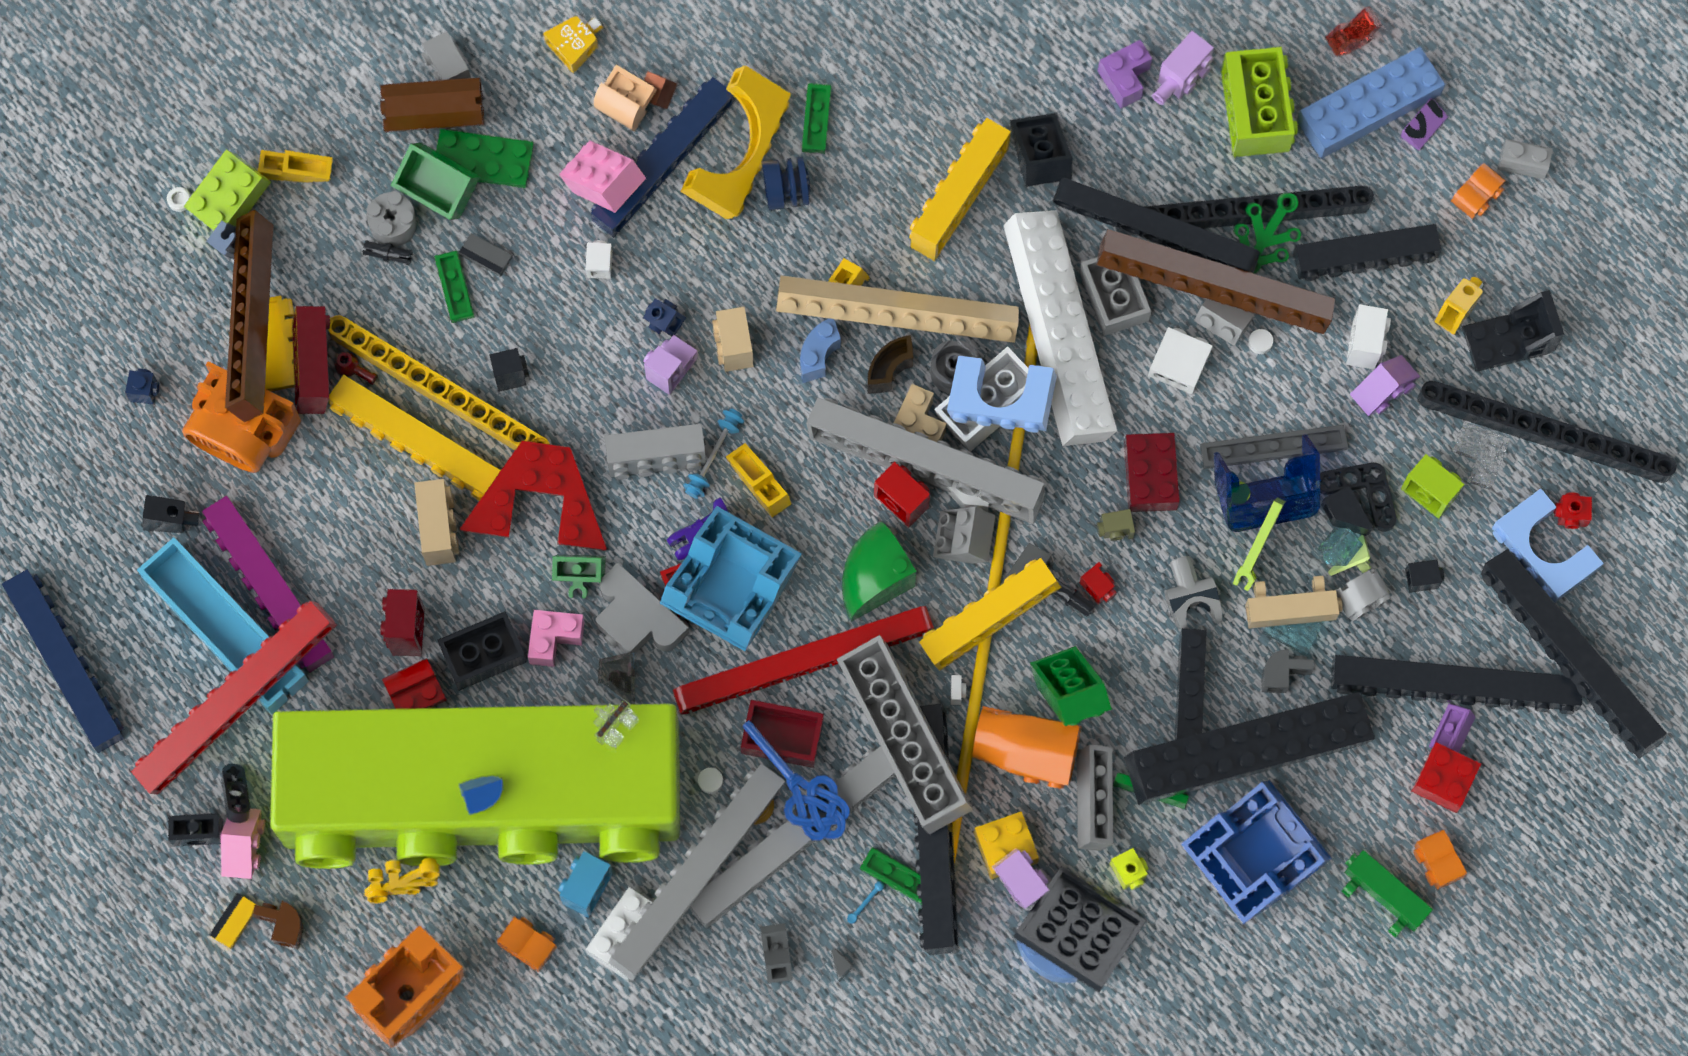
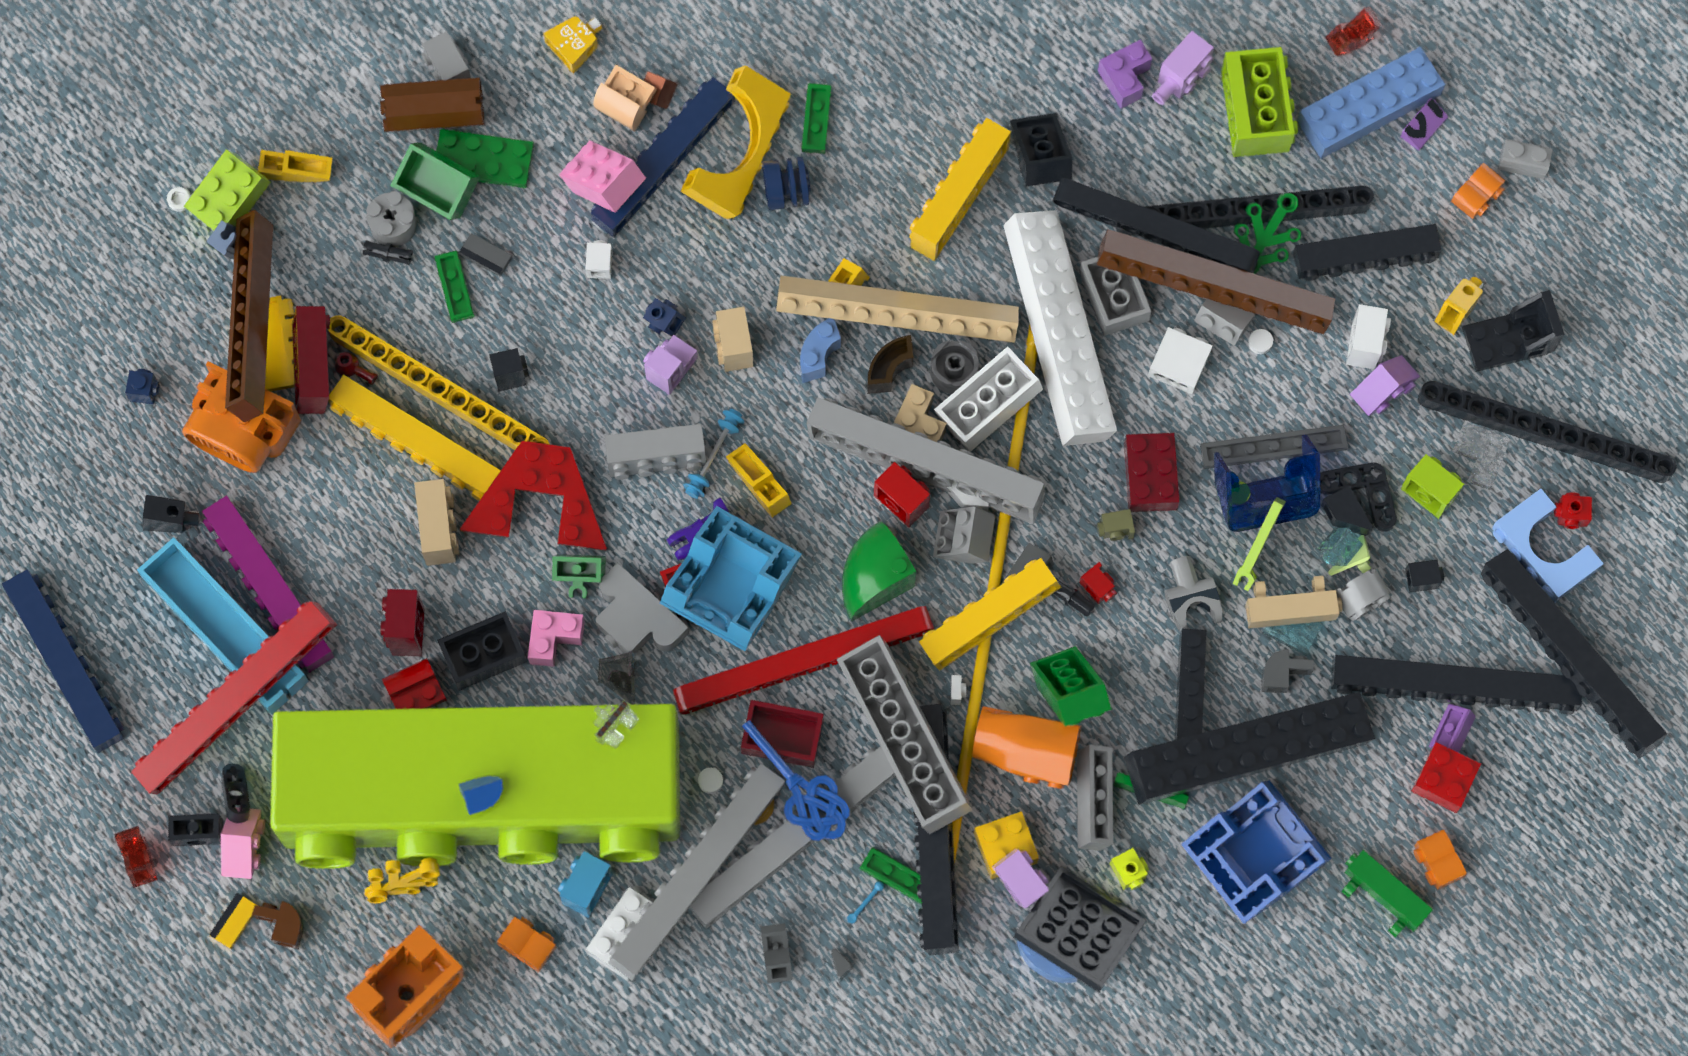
light blue arch [947,356,1057,433] -> none
none -> clear red brick [114,826,158,888]

